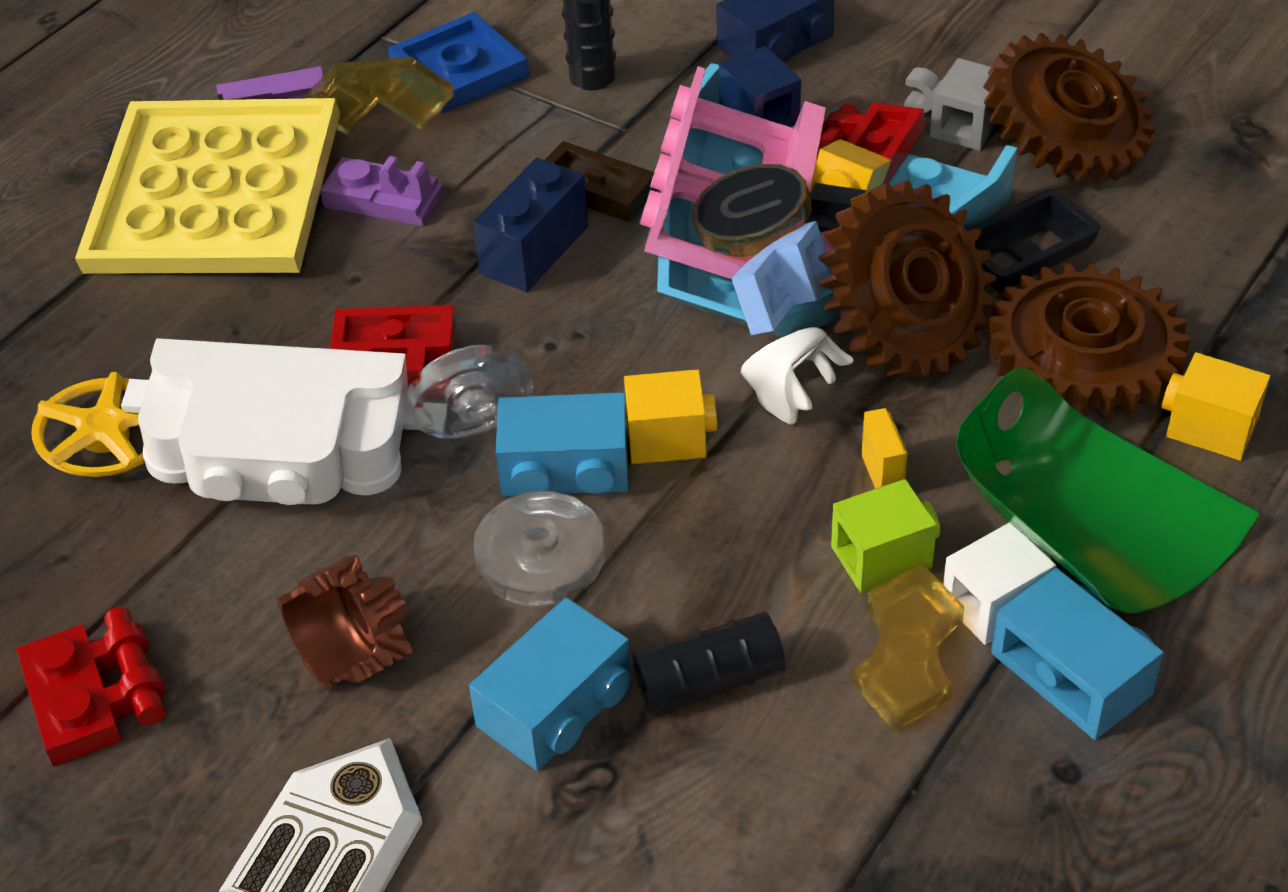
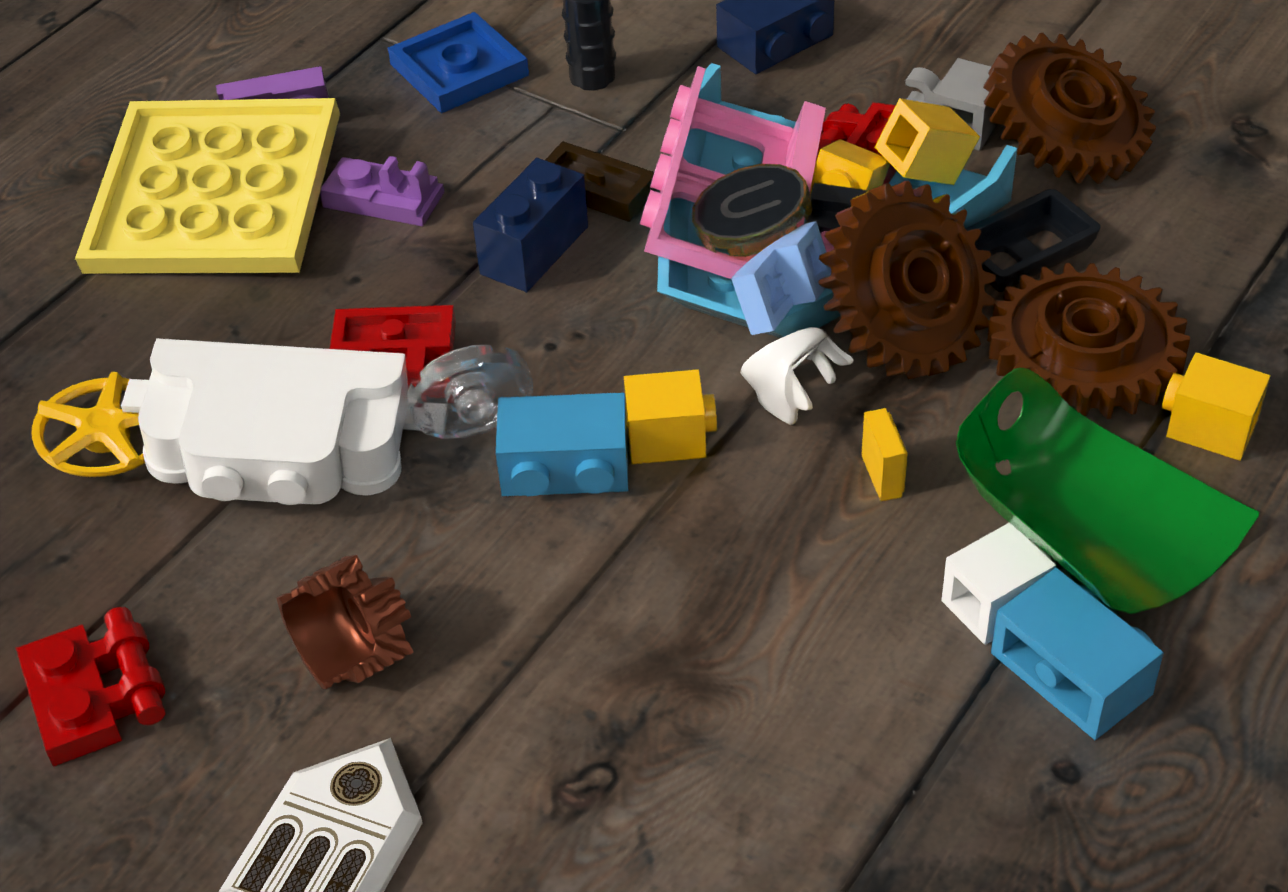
clear yellow tile [304,57,453,135] -> none
dark azure brick [468,597,632,772] -> none
clear plate [474,491,605,606] -> none
black axle [632,612,785,714] -> none
dark blue brick [719,46,802,127] -> none
lime brick [831,479,940,593] -> none
clear yellow tile [852,563,964,732] -> none
none -> yellow brick [874,98,980,185]

